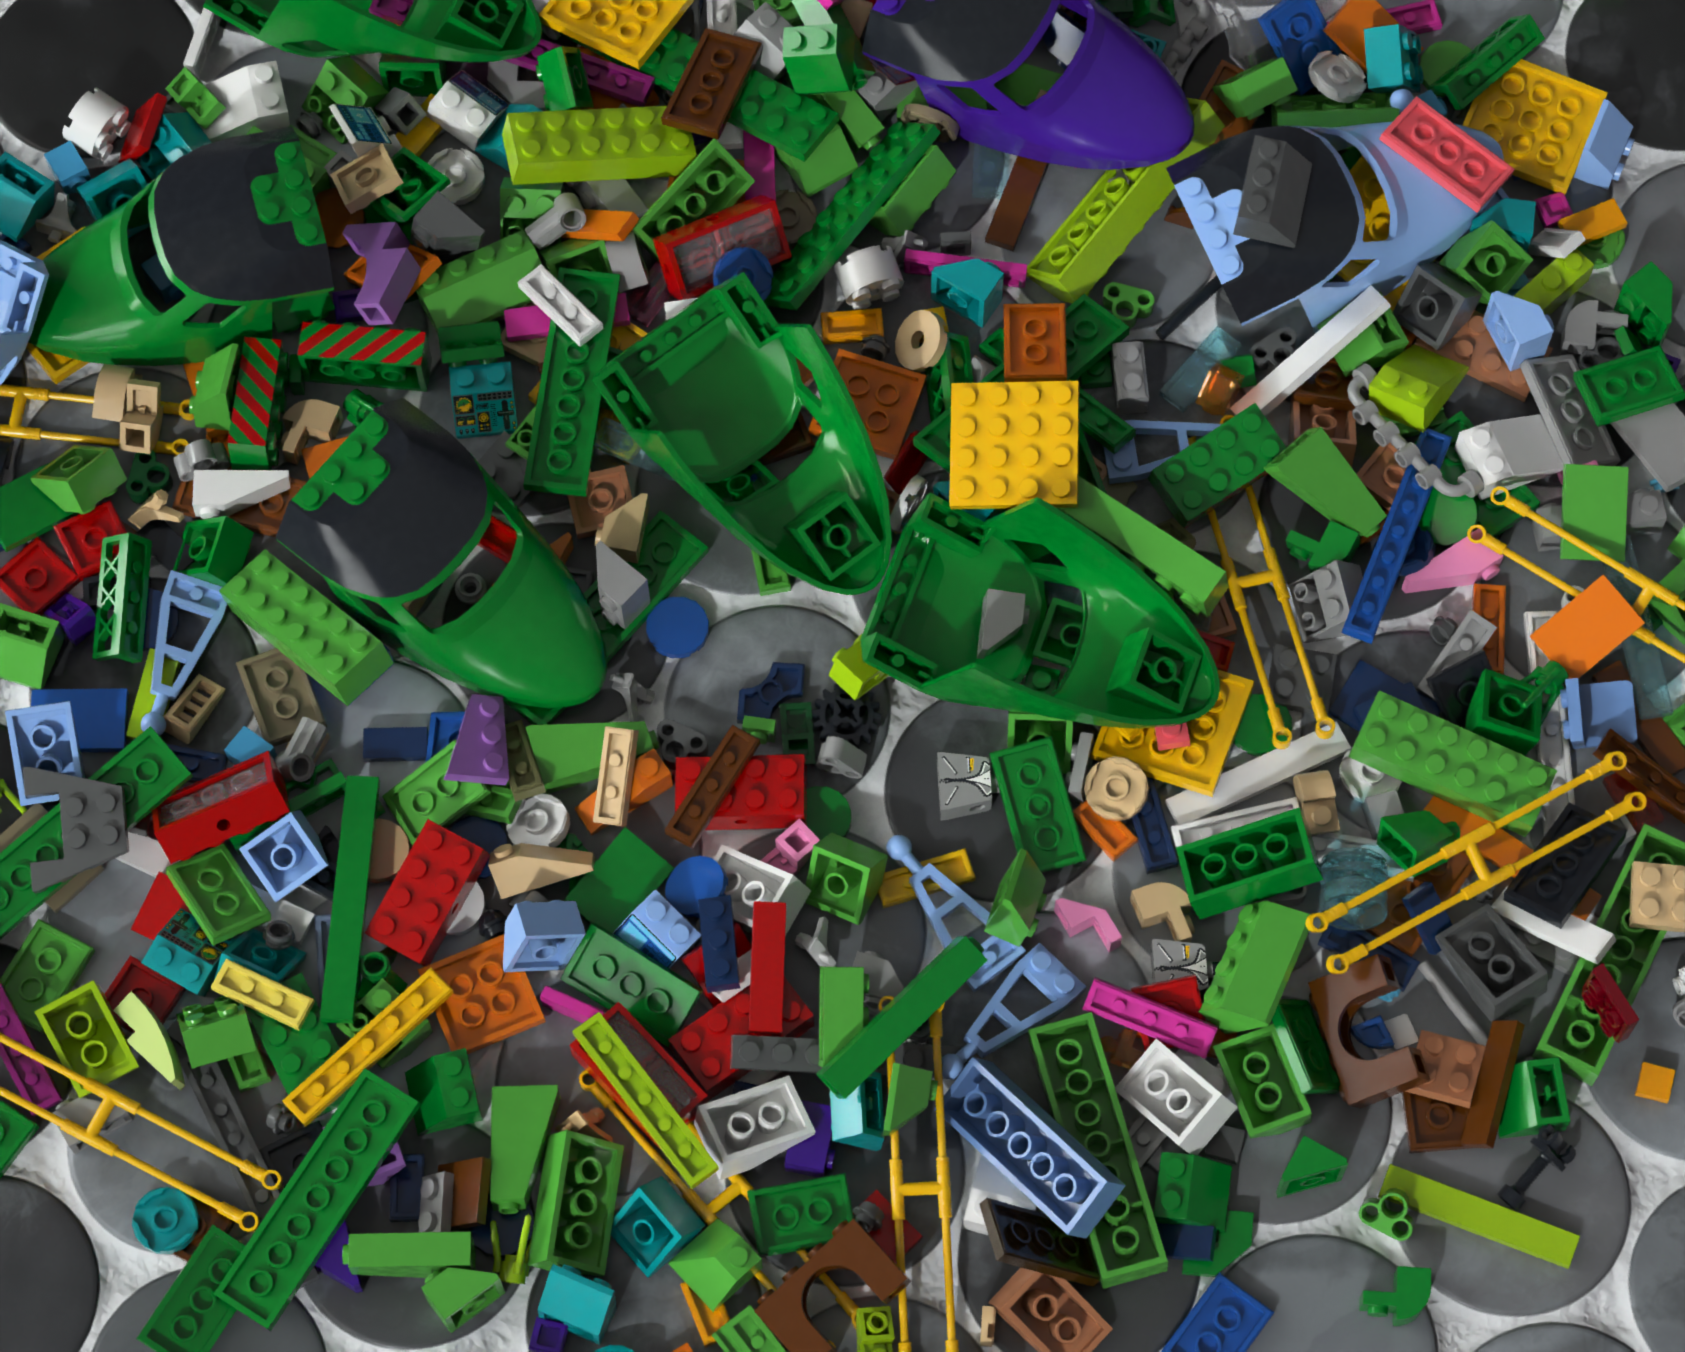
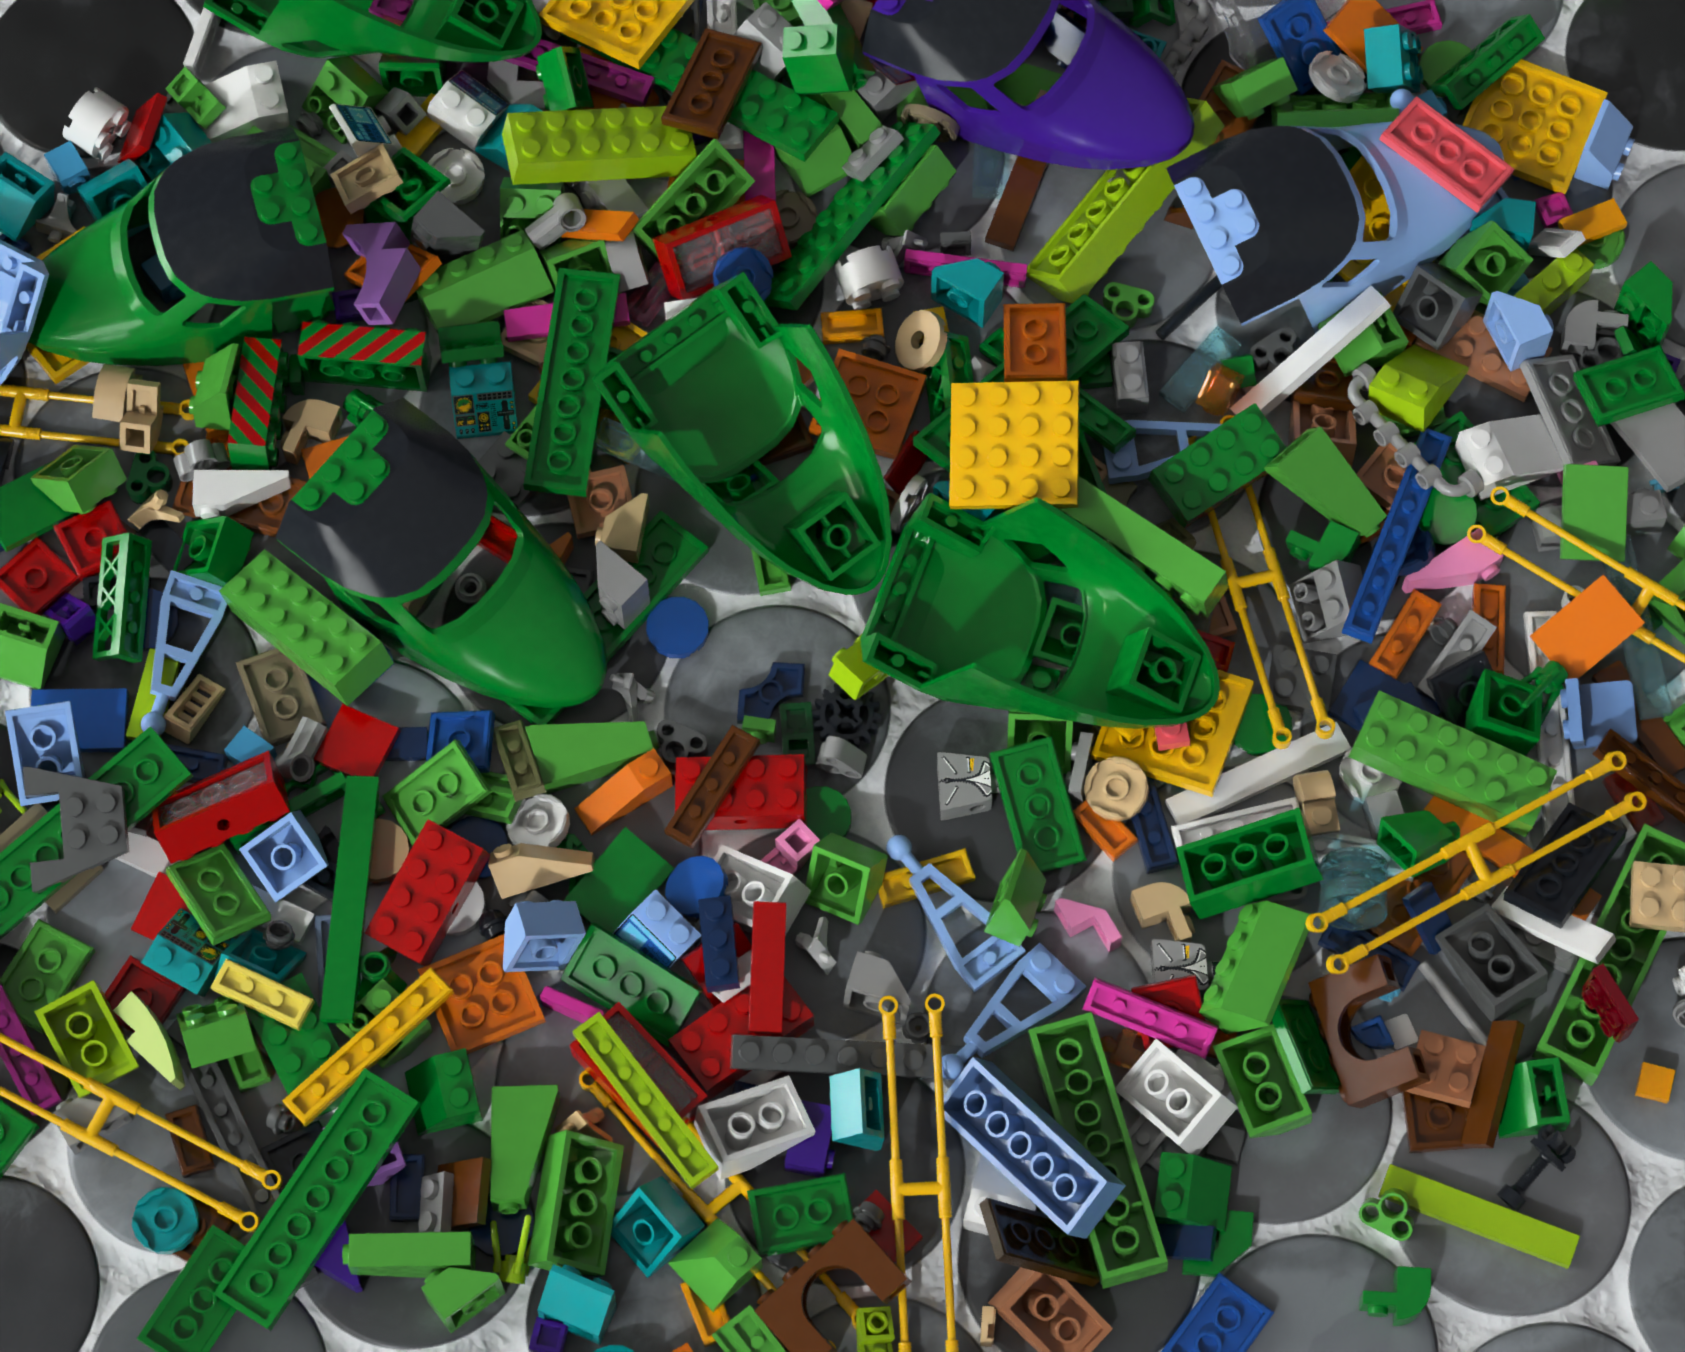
medium lavender wing [443,694,509,786] -> none
white tile [518,264,603,347] -> none
tan tile [593,726,639,827] -> none
green brick [816,936,987,1099] -> none
bright green brick [819,966,869,1067] -> none
bright green slope [883,1063,938,1136] -> none
light grey slope [977,588,1030,659] -> none
dark grey slope [1233,135,1312,248] -> none
green slope [1276,1136,1348,1198] -> none
none -> reddish brown tile [165,1104,216,1178]
none -> red tile [314,704,401,777]
none -> light grey plate [842,125,904,182]
none -> orange tile [1369,589,1442,680]

